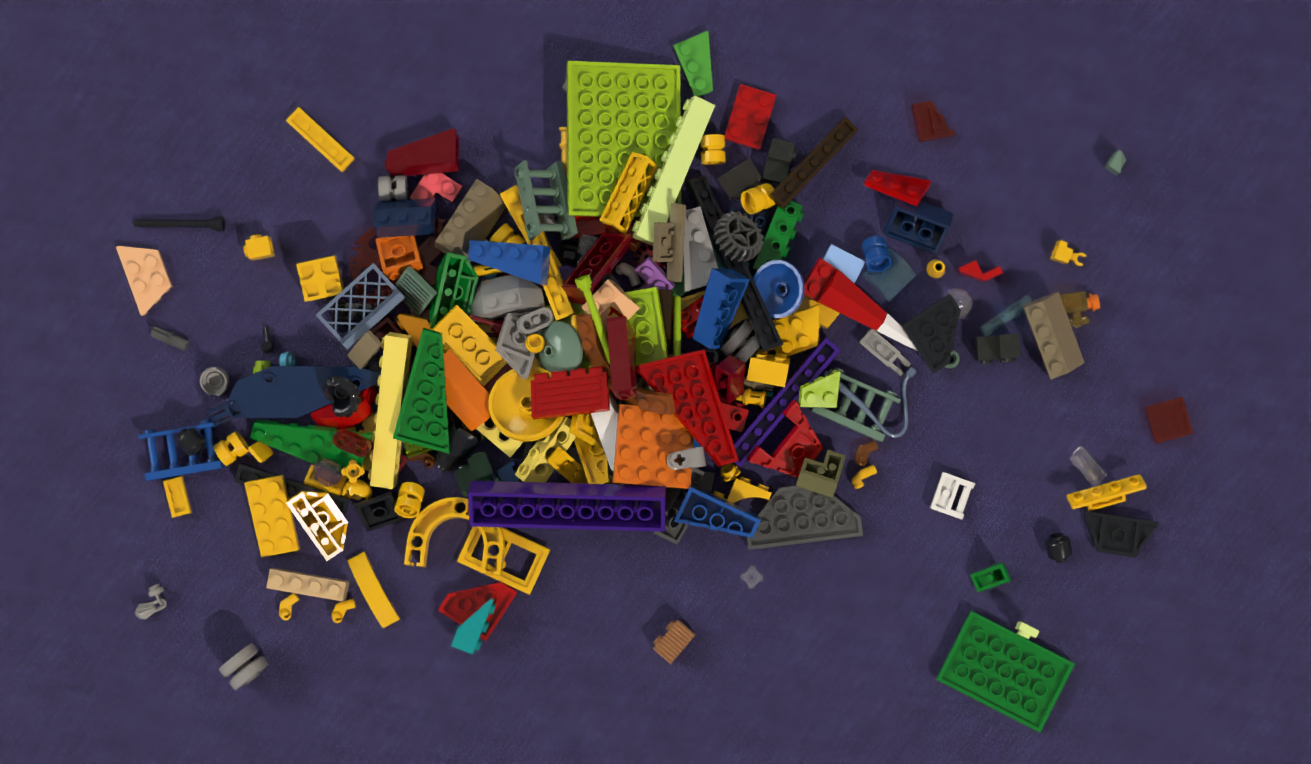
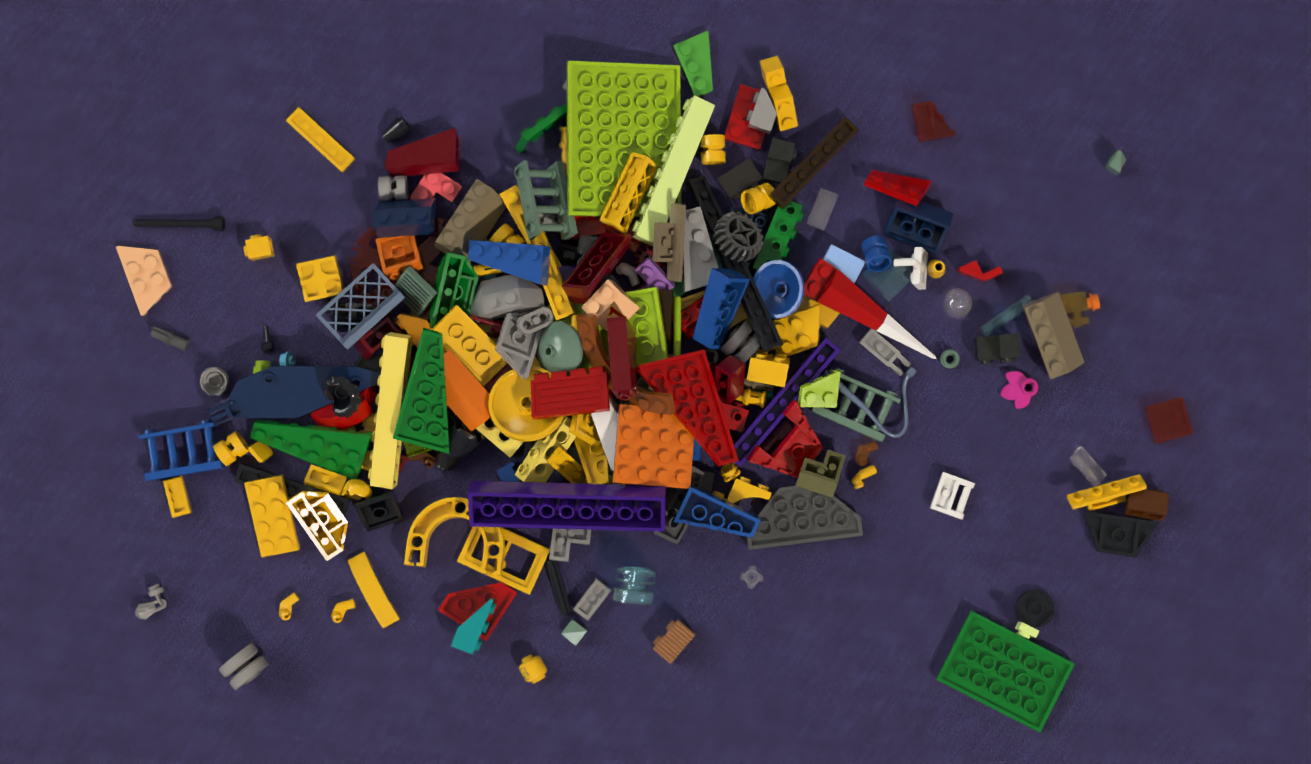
black head [177,428,206,456] -> none
tan brick [267,568,349,601] -> none
head [313,458,342,487] -> none
clear red plate [333,429,372,457] -> none
yellow plate [341,460,365,483] -> none
dark tan slope [347,330,382,370] -> none
yellow wheel [395,482,425,518] -> none
clear green brick [453,452,500,497] -> none
yellow plate [525,334,545,353] -> none
lime piece [575,275,610,364] -> none
light grey piece [666,447,706,470] -> none
black plate [901,293,961,374] -> none
green slope [970,563,1011,592] -> none
black head [1045,533,1072,563] -> none
yellow piece [1050,240,1086,266] -> none
none -> black cone [382,117,411,143]
none -> green wing [515,103,567,154]
none -> yellow head [519,654,547,684]
none -> black axle [546,560,572,615]
none -> light grey plate [549,529,592,562]
none -> sand green slope [561,618,588,646]
none -> light grey plate [573,578,611,620]
none -> clear light blue wheel [613,565,656,605]
none -> light grey slope [746,88,777,134]
none -> yellow arch [759,55,798,132]
none -> axle [760,420,793,454]
none -> clear plate [806,188,838,231]
none -> white plate [894,247,928,290]
none -> dark pink plate [1000,371,1038,409]
none -> black tile [1015,589,1054,628]
none -> reddish brown brick [1124,489,1169,521]

